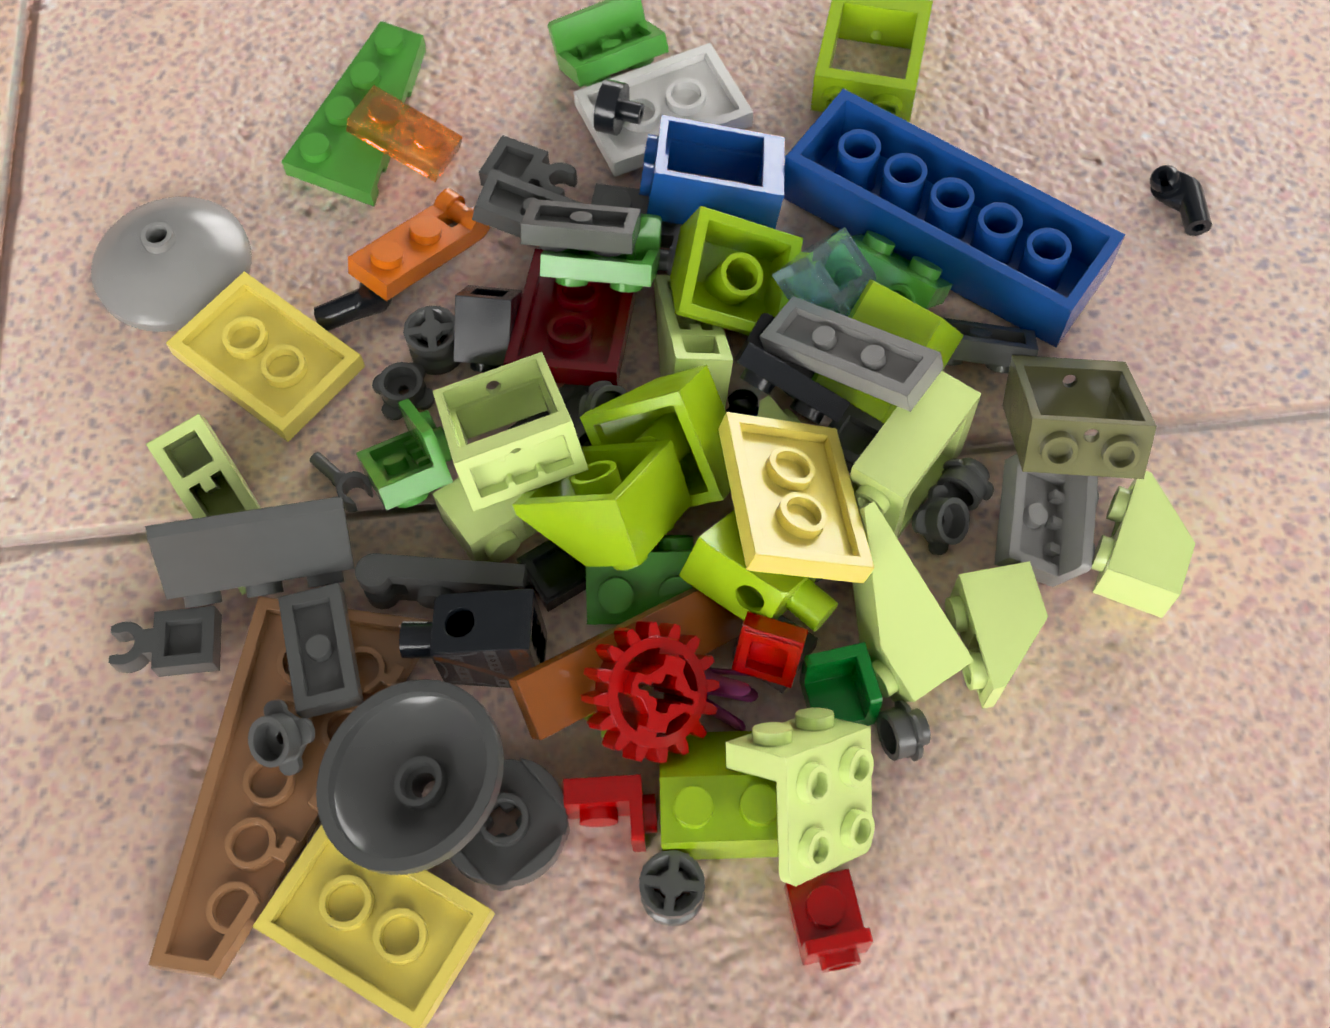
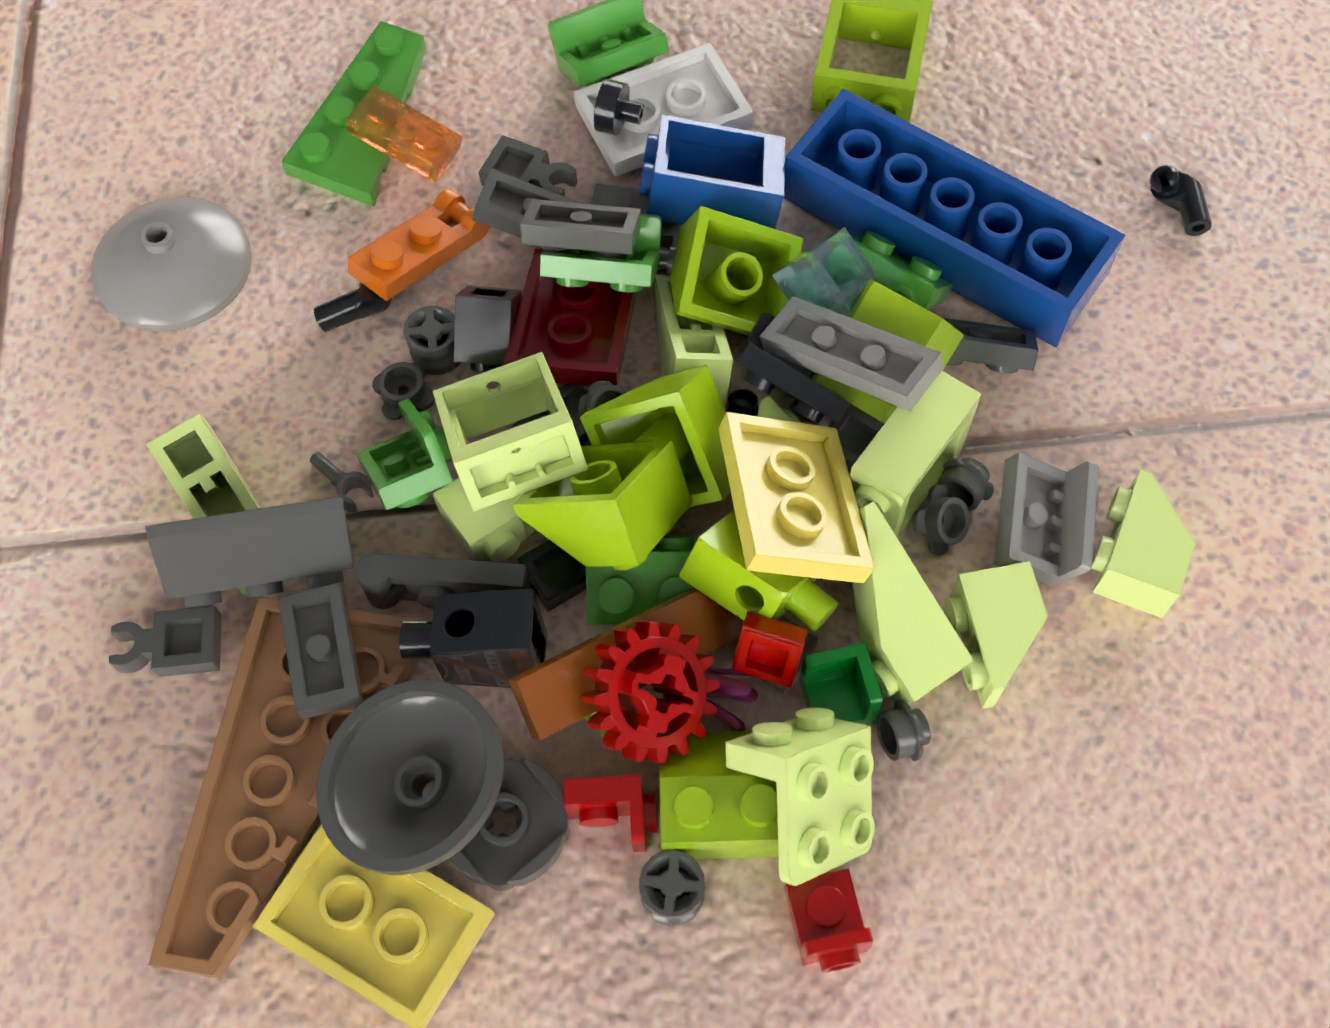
light yellow plate [166,271,365,442] -> none
dark grey plate [248,699,315,776] -> none
olive window [1003,355,1157,479] -> none

